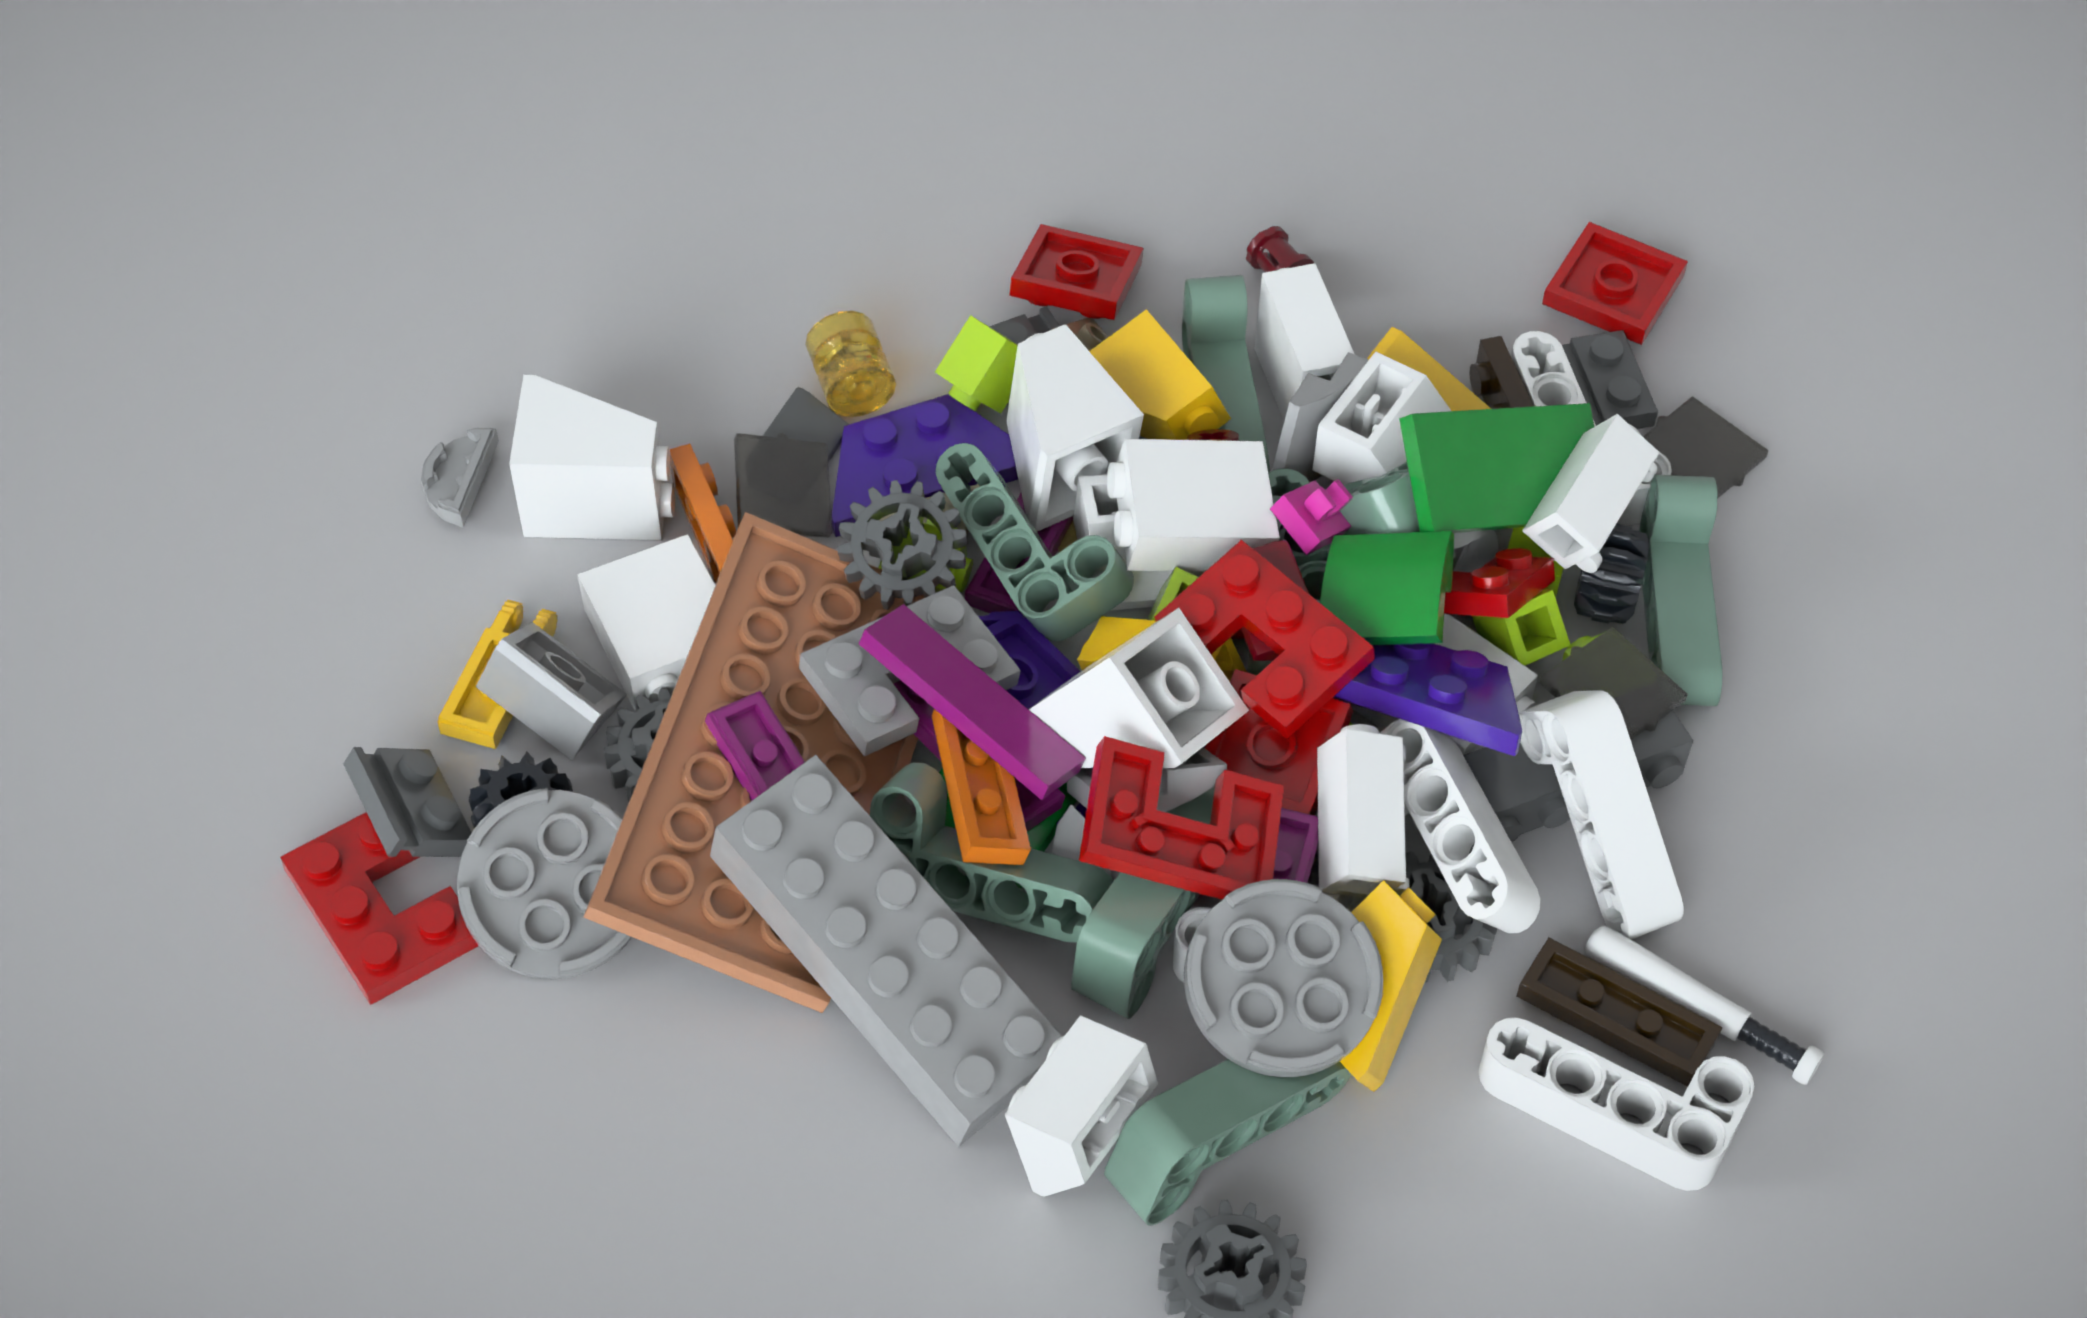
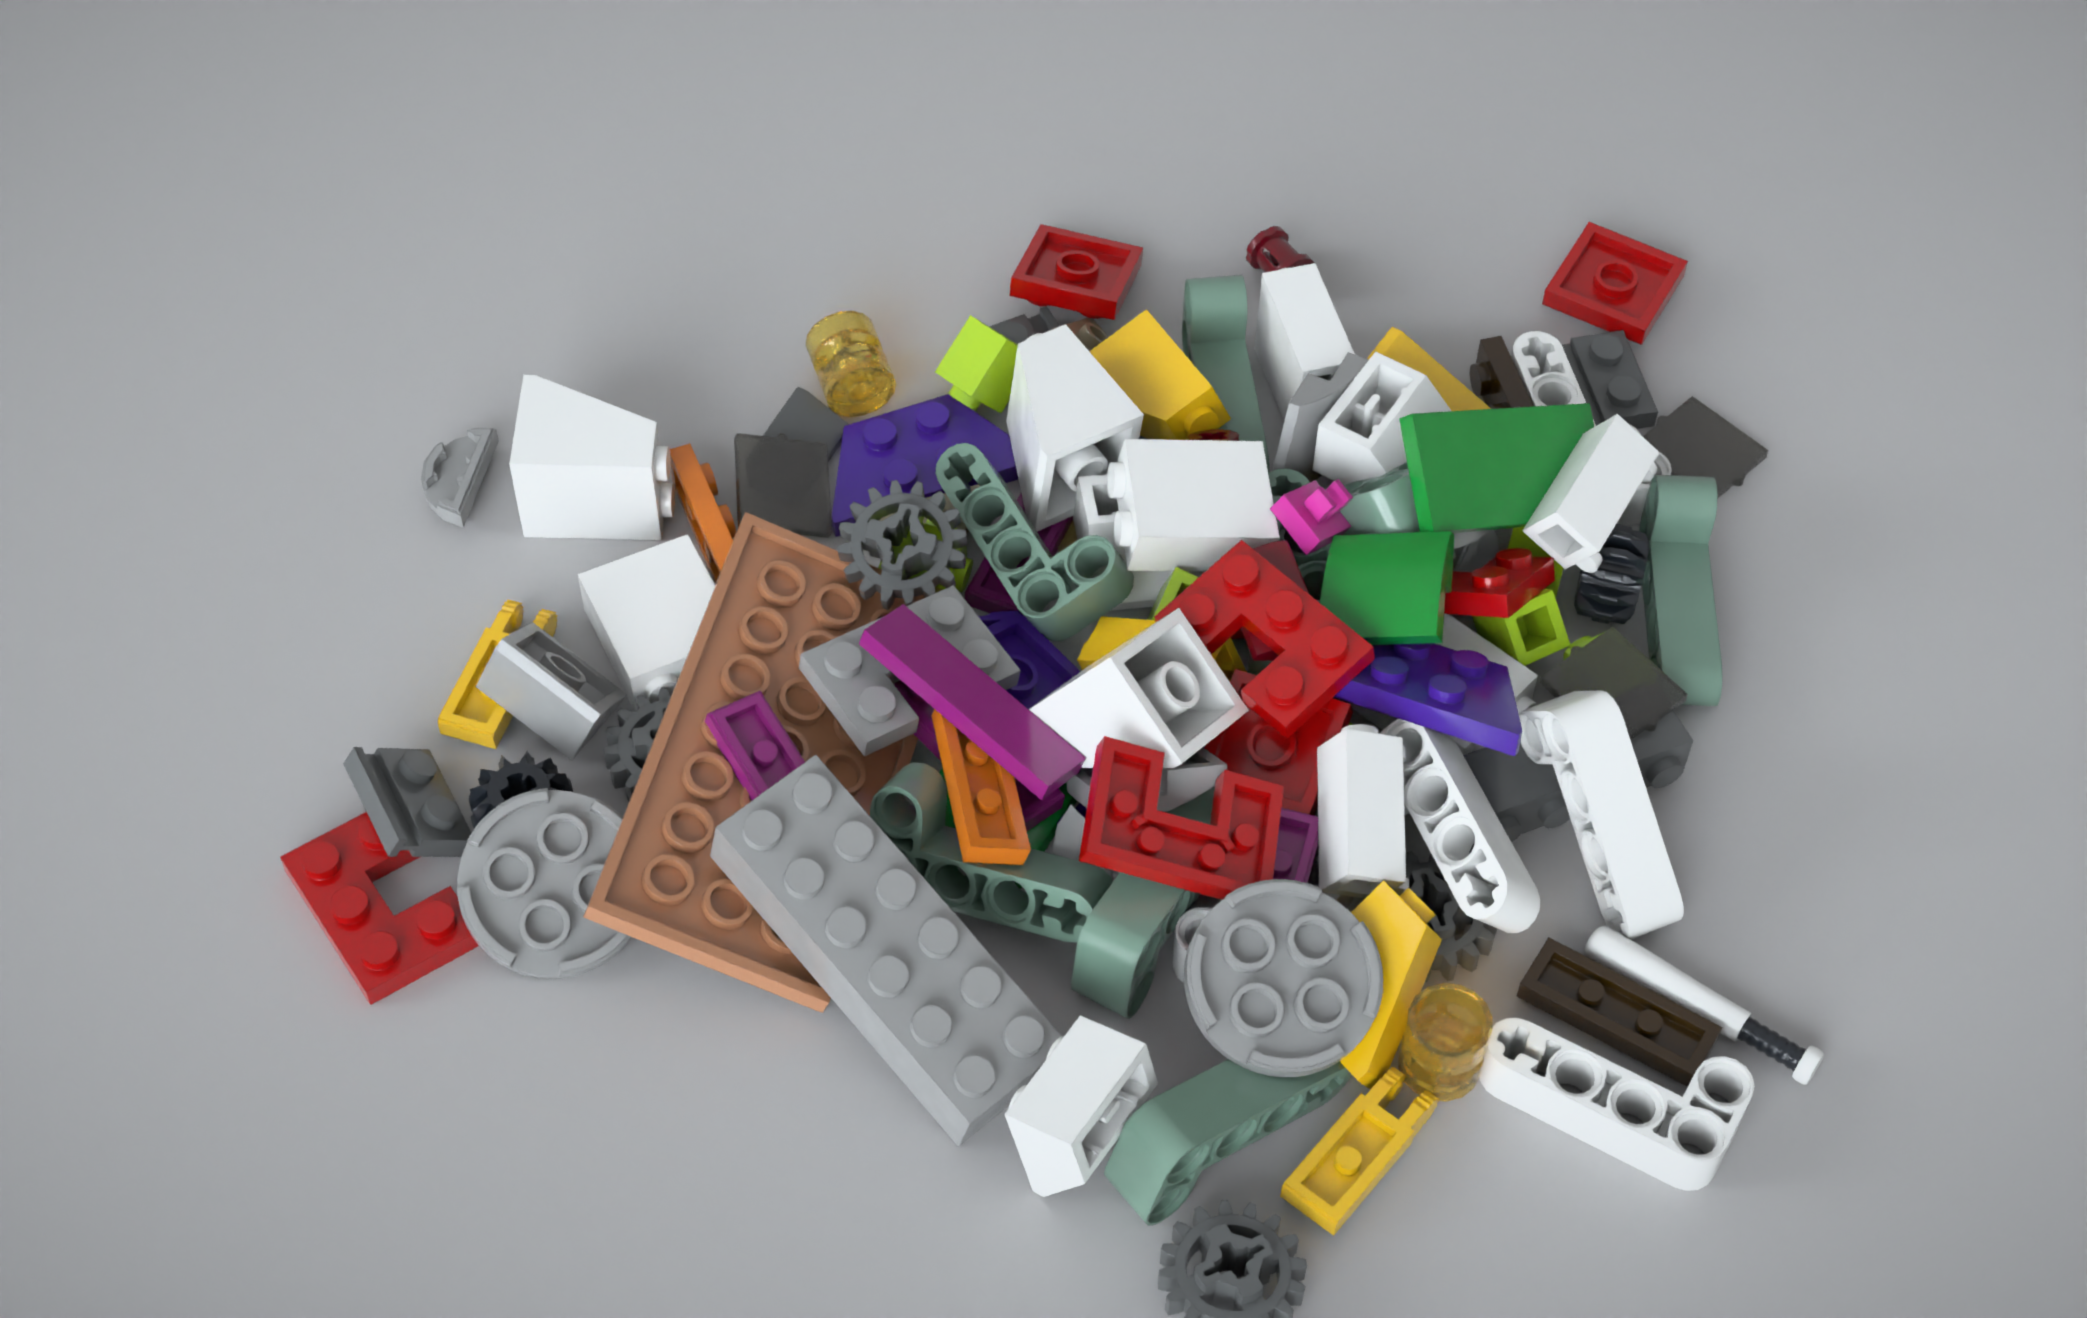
none -> yellow hinge [1280,1067,1439,1236]
none -> clear yellow wheel [1398,983,1493,1102]

